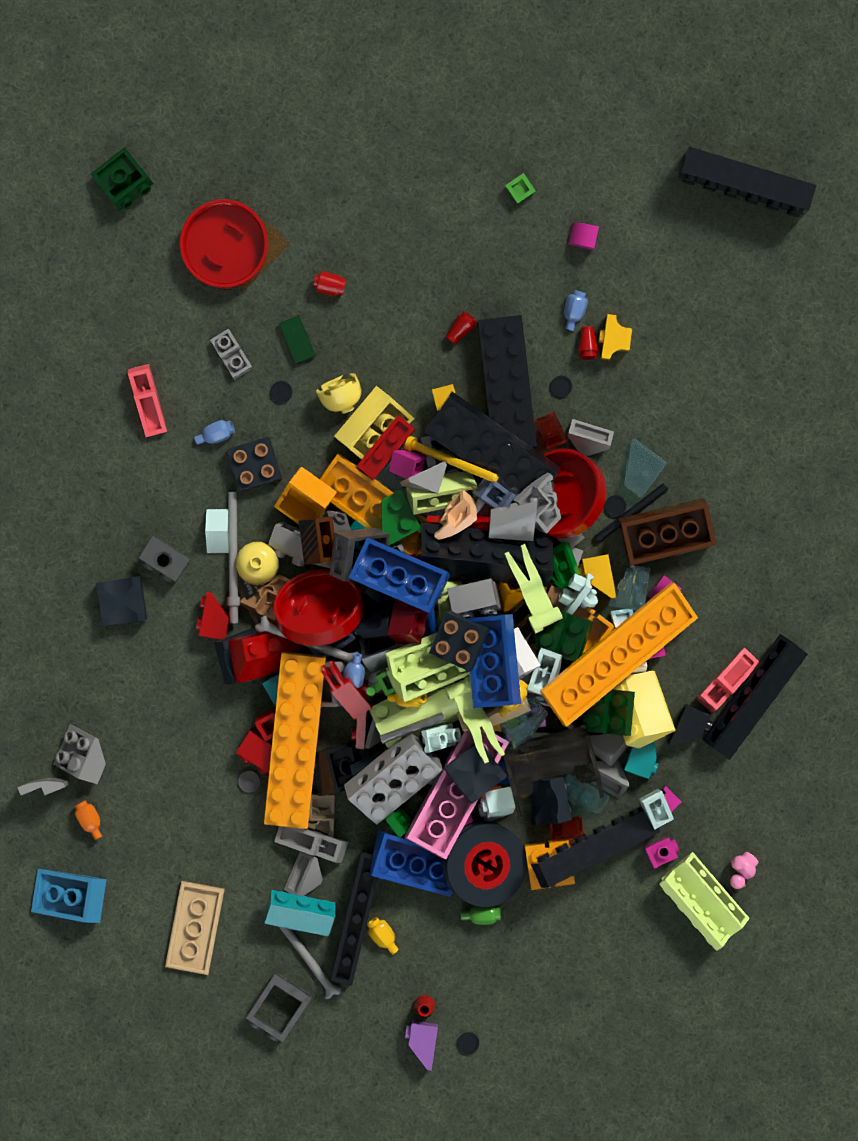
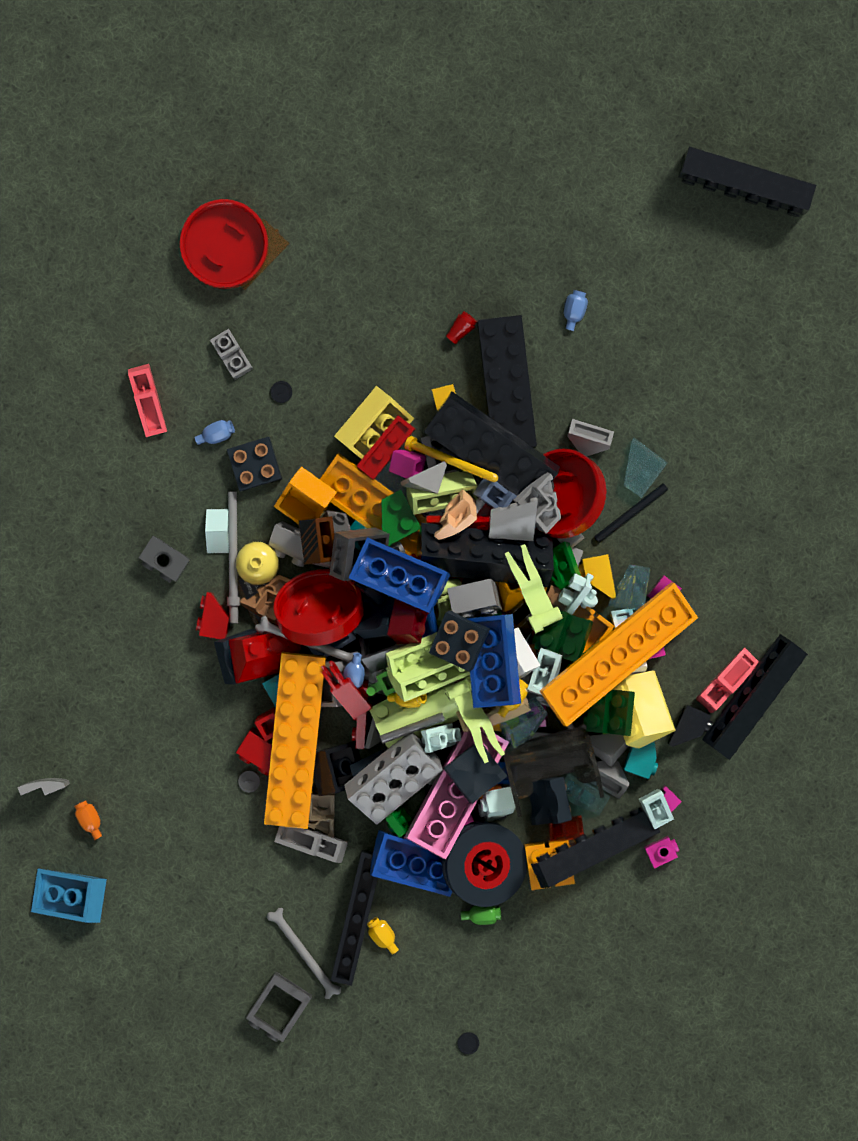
light grey slope [53,724,106,784] -> none
dark green plate [91,147,154,211] -> none
black brick [96,576,147,626] -> none
tan tile [165,881,225,975] -> none
teal brick [264,890,335,936] -> none
dark green tile [279,315,316,364] -> none
light grey slope [284,851,323,896] -> none
red brick [313,271,346,297] -> none
light yellow cylinder [316,373,361,414] -> none
medium lavender slope [405,1020,438,1071] -> none
red cone [414,995,436,1017] -> none
bright green plate [505,173,536,204] -> none
clear red brick [534,412,568,451] -> none
black piece [550,375,572,397] -> none
dark pink brick [568,223,599,250] -> none
red cone [577,326,599,360] -> none
yellow brick [599,314,632,360] -> none
black piece [605,495,627,517] -> none
reddish brown brick [618,498,716,565] -> none
yellowish green brick [659,852,749,951] -> none
bright pink animal [730,852,759,889] -> none

